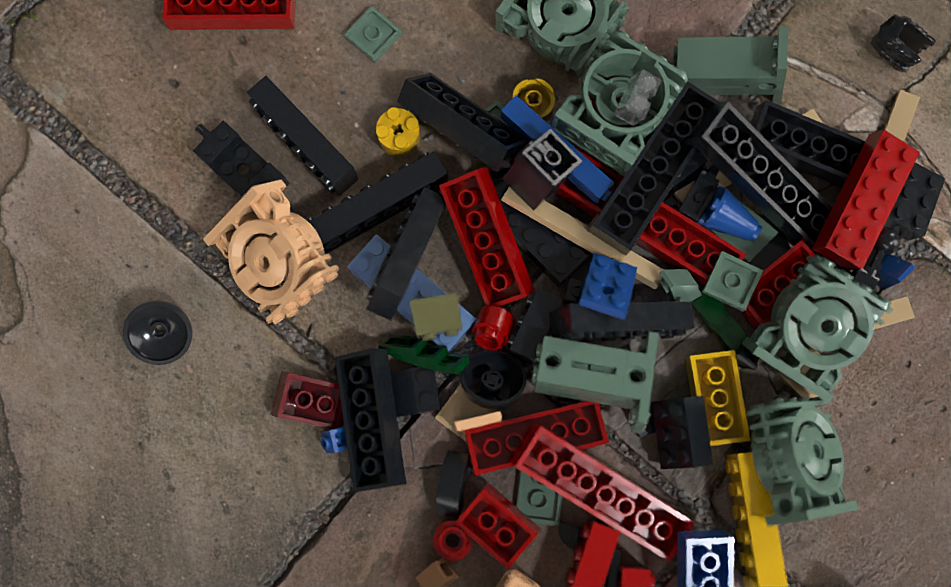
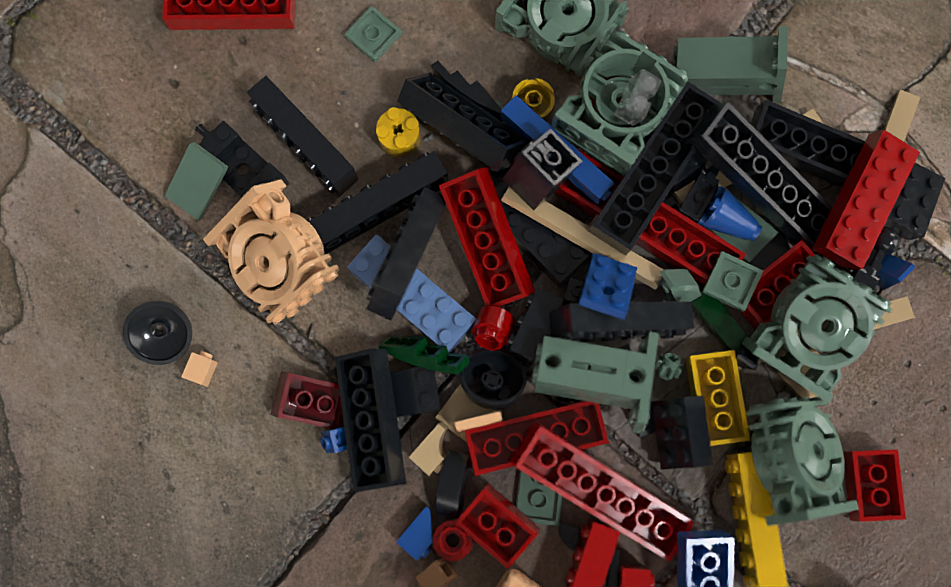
olive slope [410,293,463,341] -> none
black piece [871,14,936,72] -> none
none -> sand green tile [165,142,228,220]
none -> light nougat brick [181,351,218,387]
none -> blue slope [396,506,433,561]
none -> tan arch [409,421,449,476]
none -> black slope [431,60,503,121]
none -> sand green gear [654,353,684,380]
none -> red brick [843,449,906,522]

